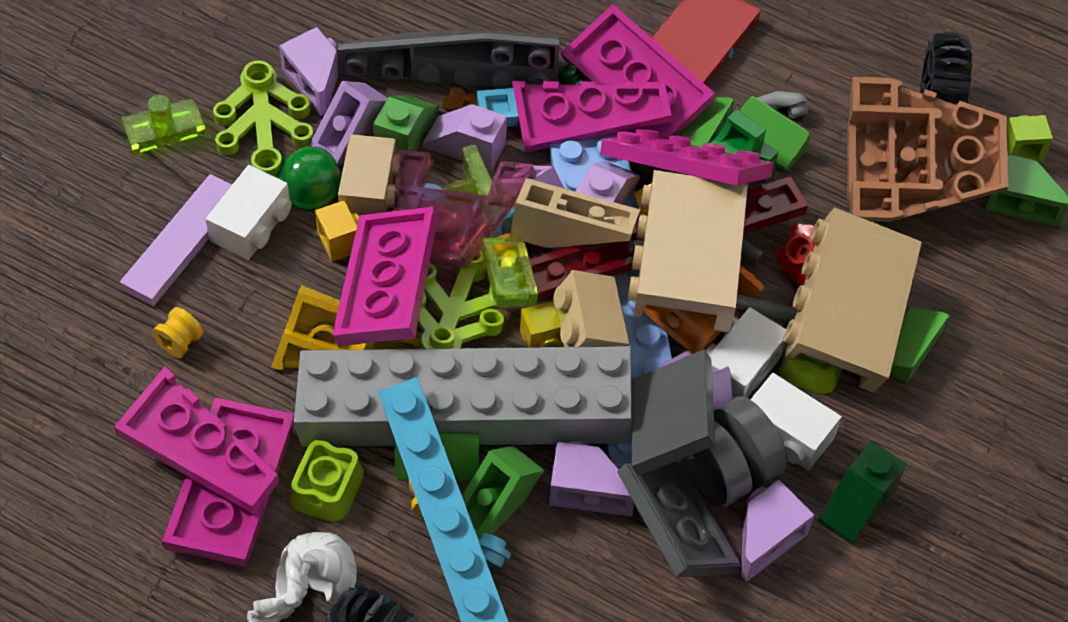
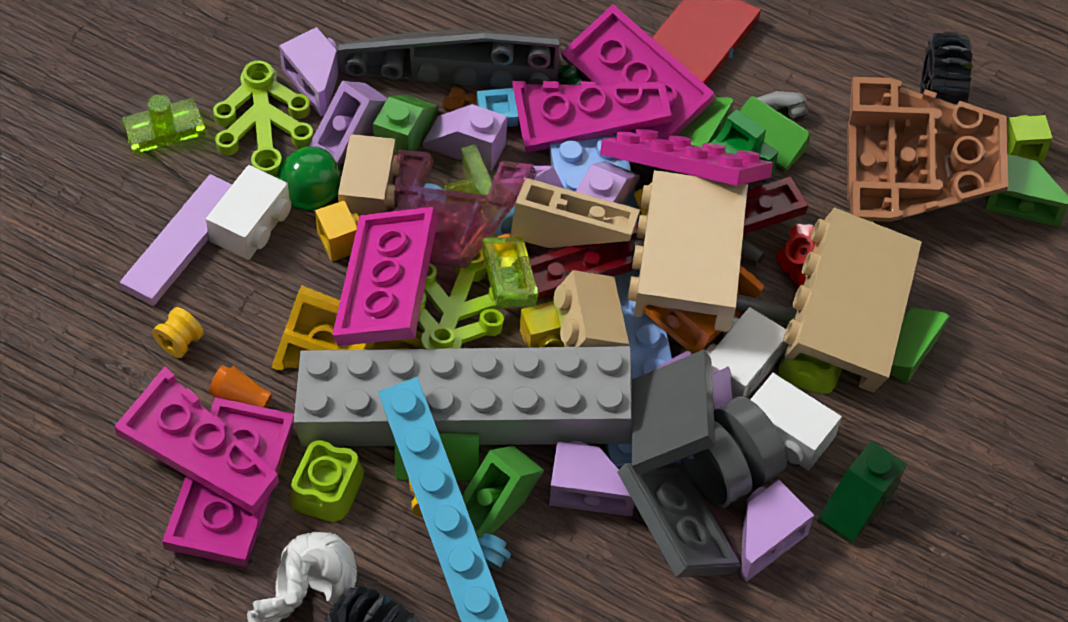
none -> orange cone [208,365,273,408]

